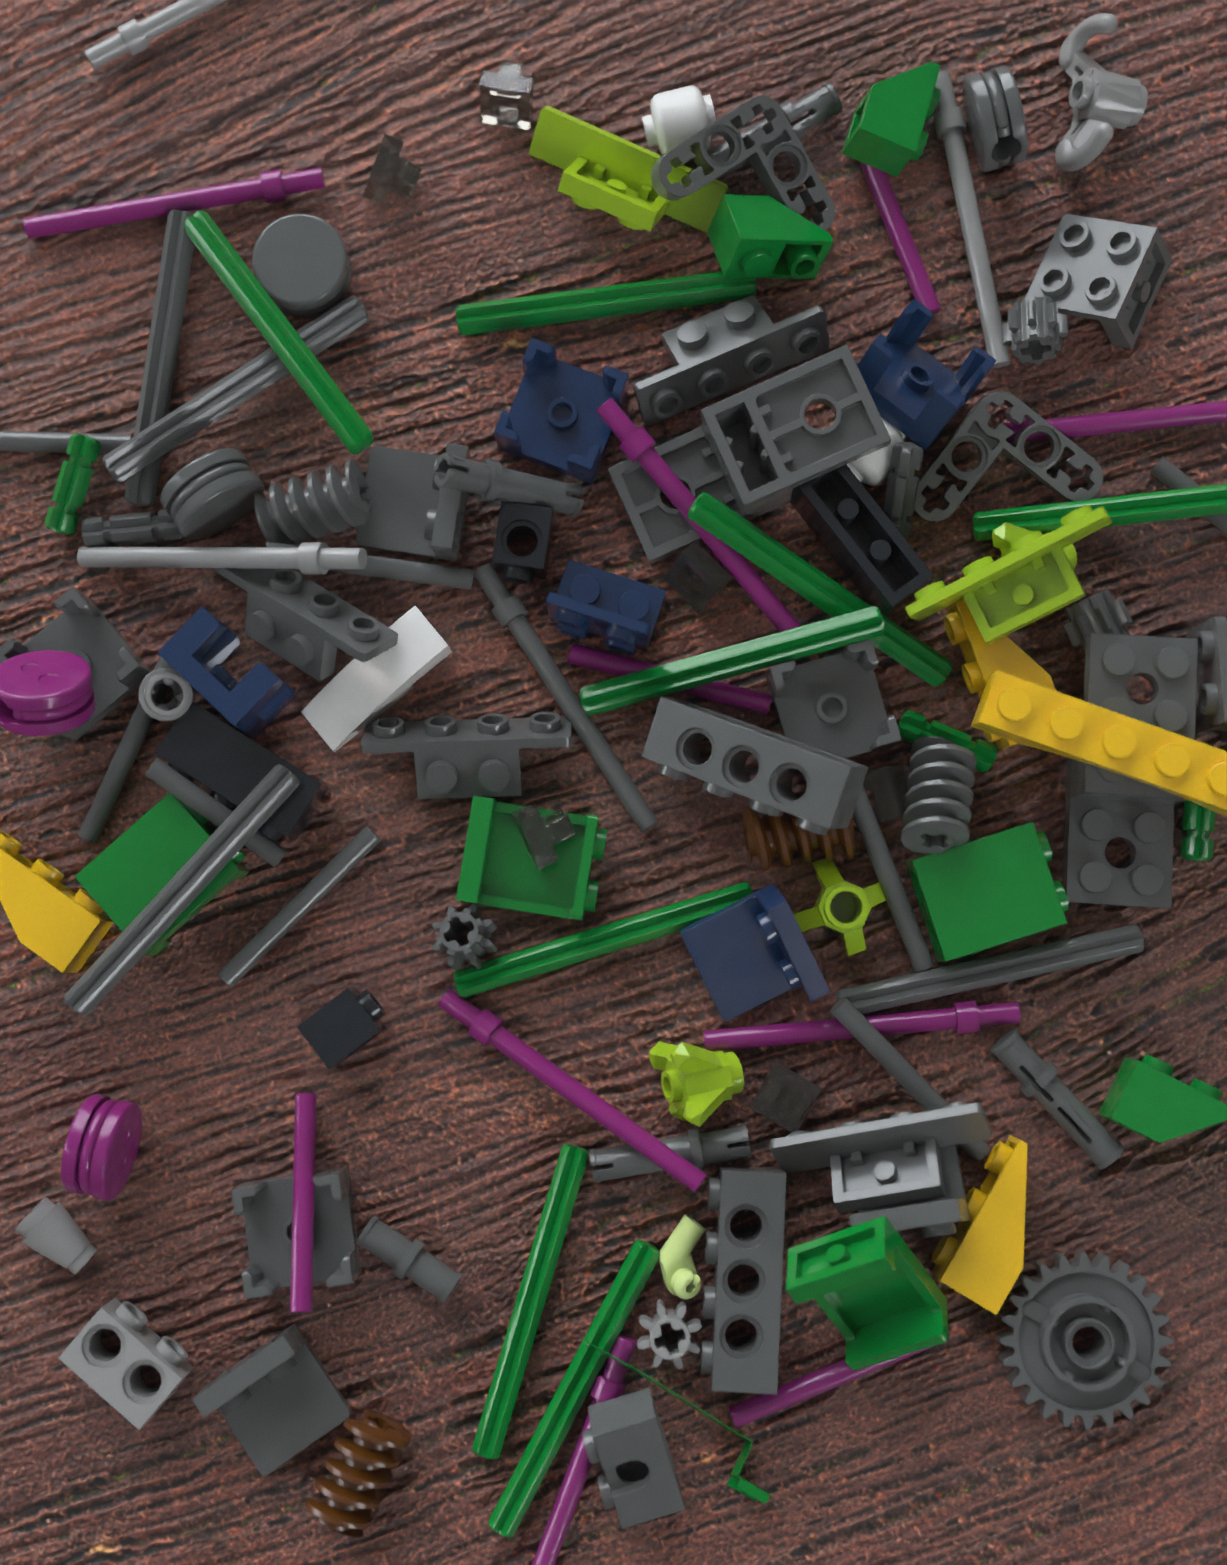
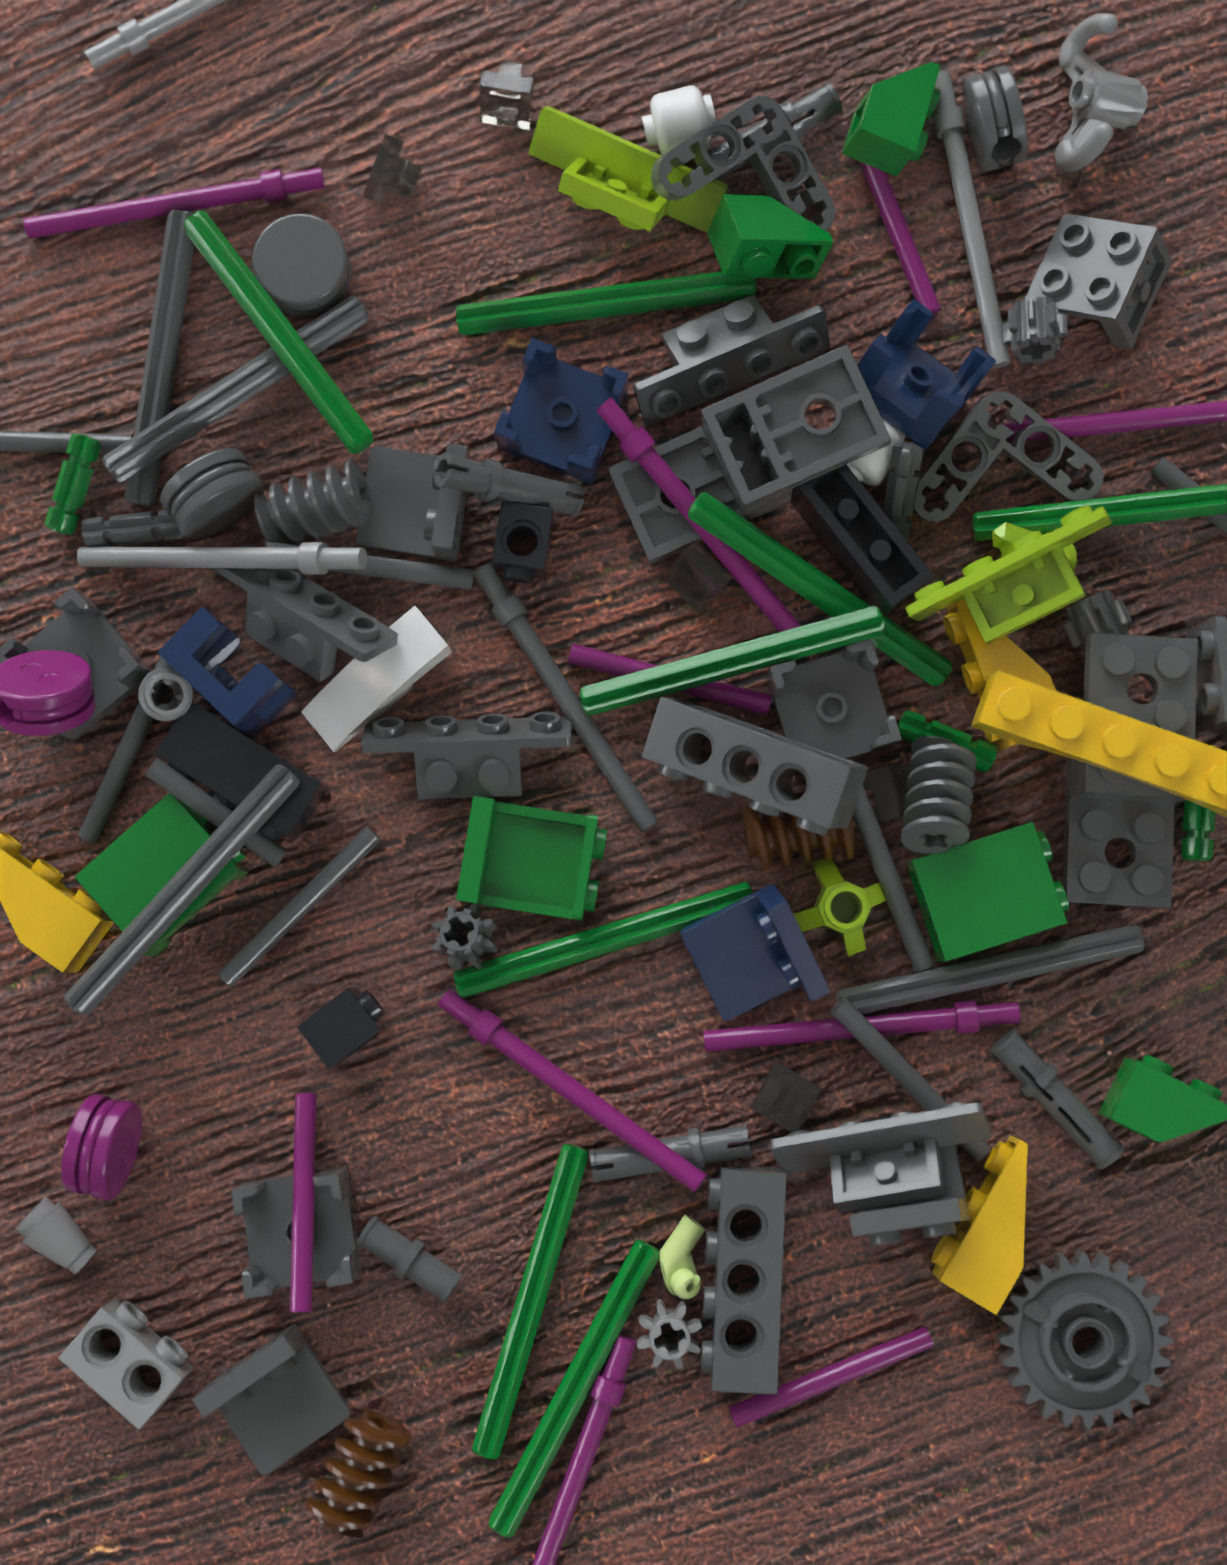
clear smoke tile [512,805,575,869] -> none
dark blue bracket [546,559,666,655] -> none
dark grey brick [582,1387,685,1529] -> none
green piece [583,1342,773,1504] -> none
lime rock [649,1041,744,1127] -> none
green panel [786,1215,948,1371] -> none

